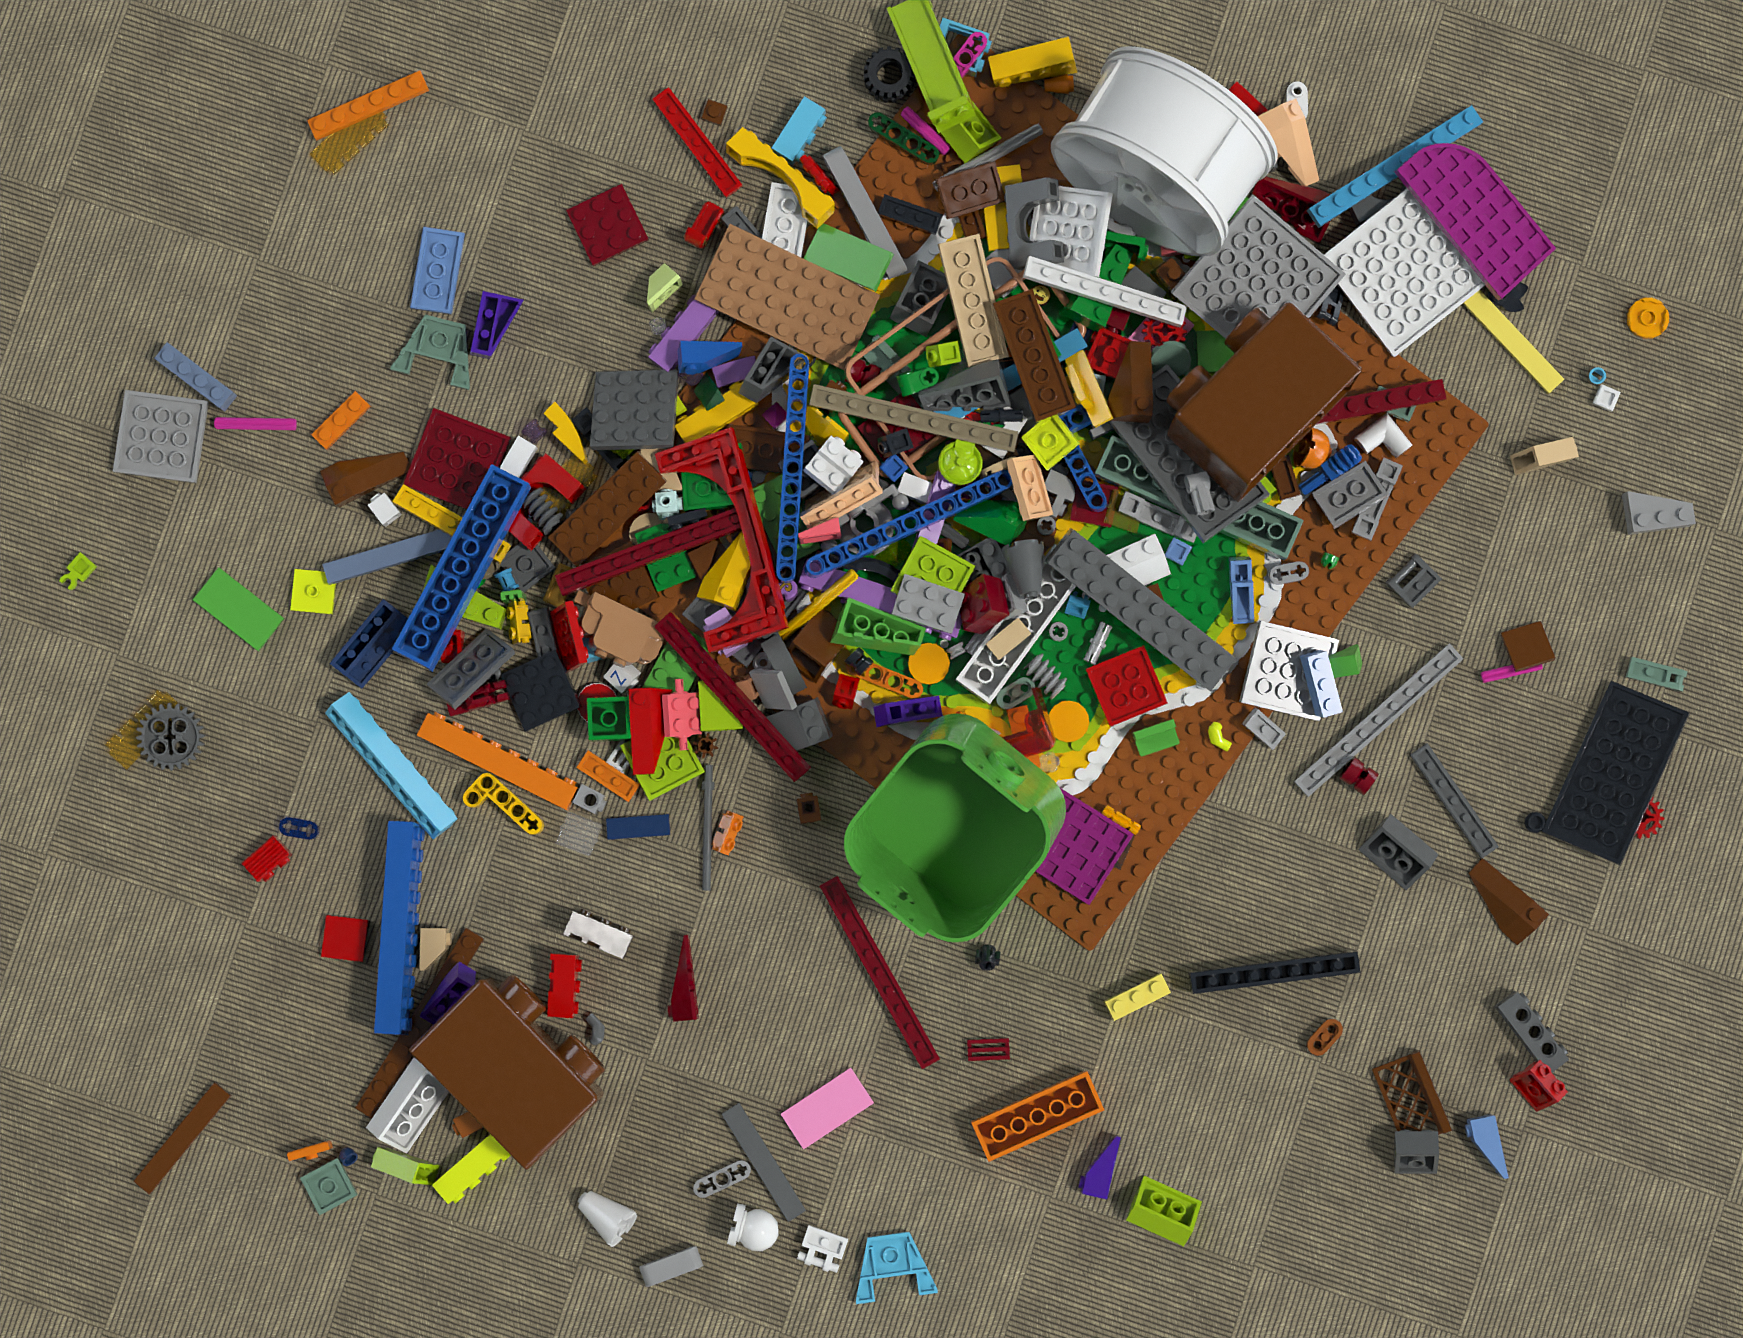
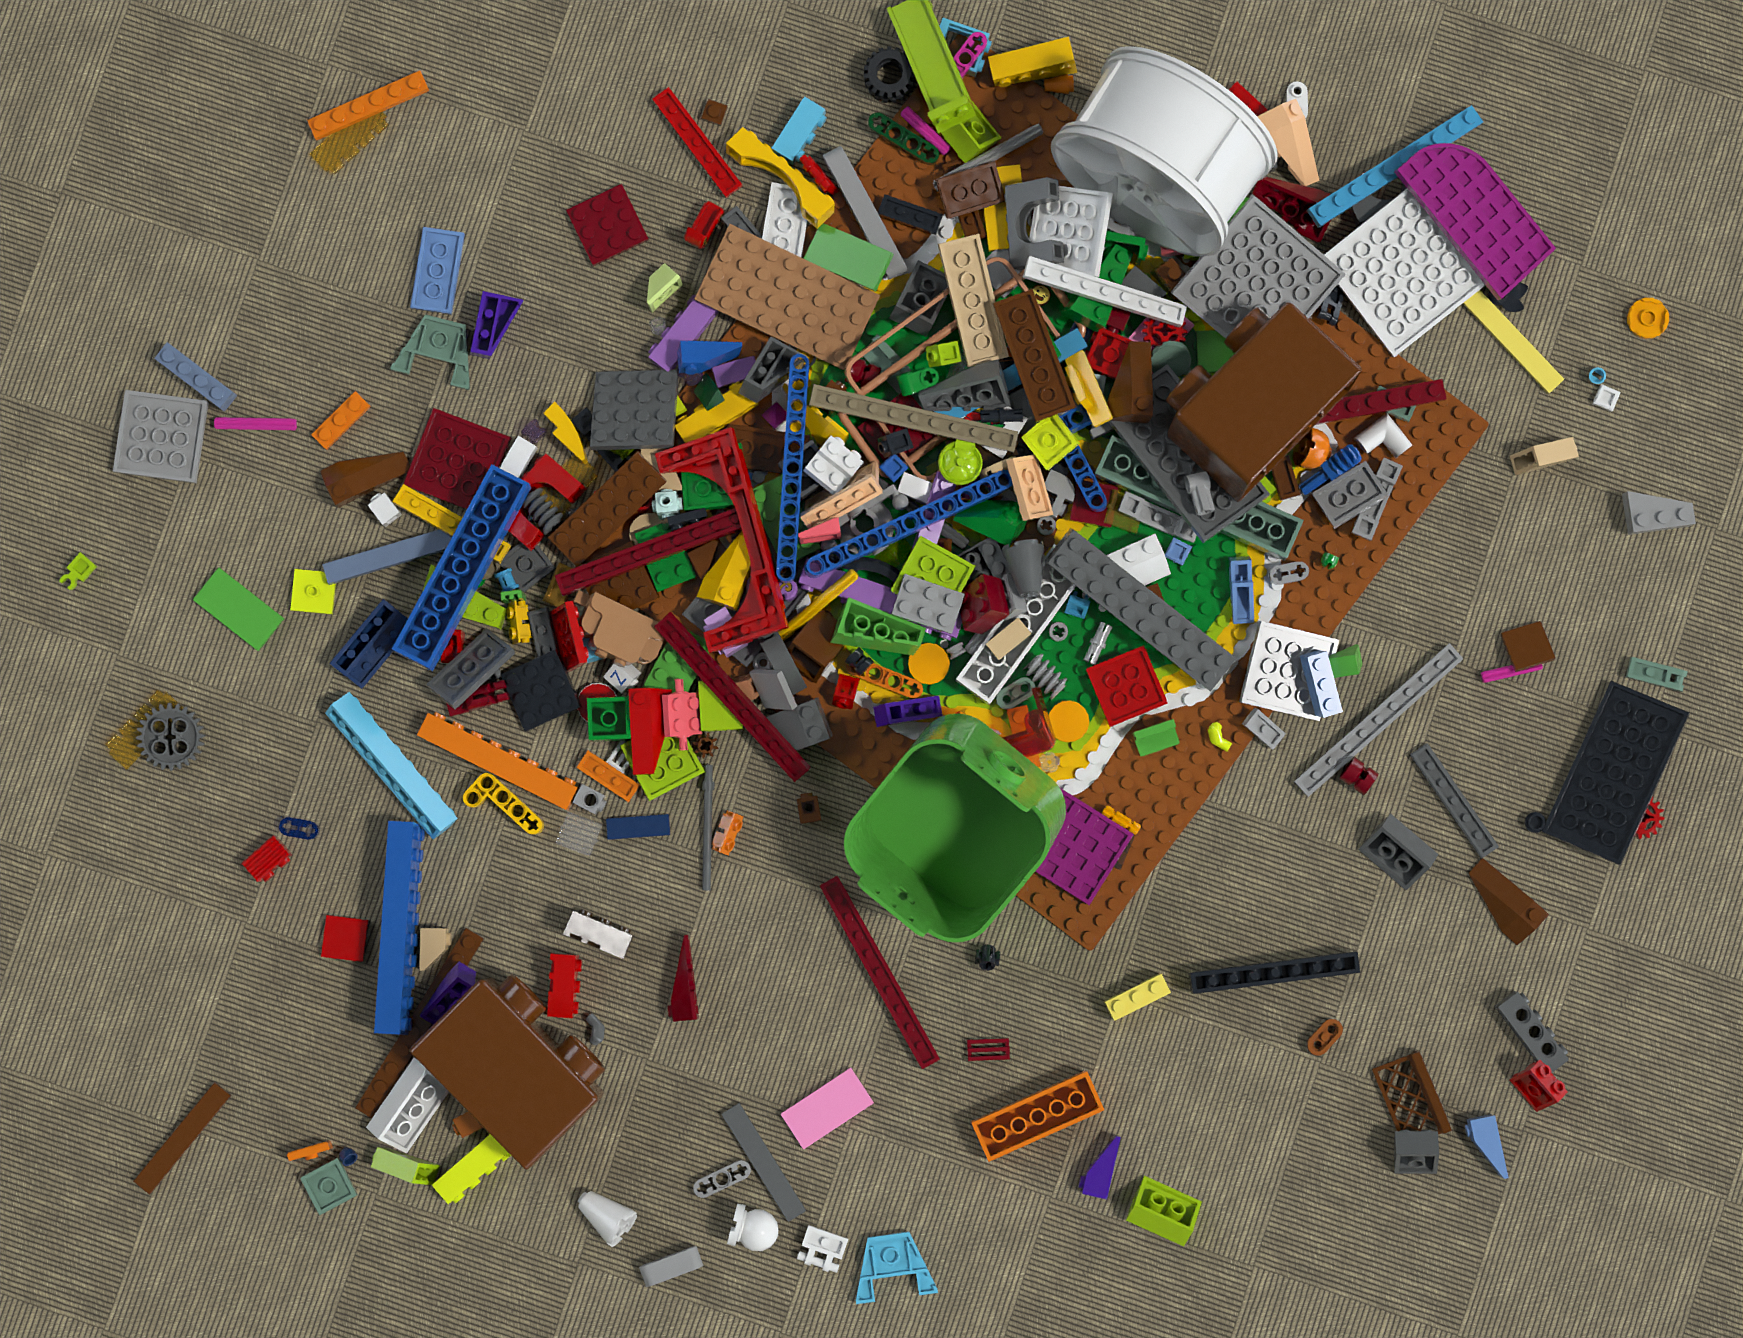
dark grey plate [1385,553,1442,609] -> none

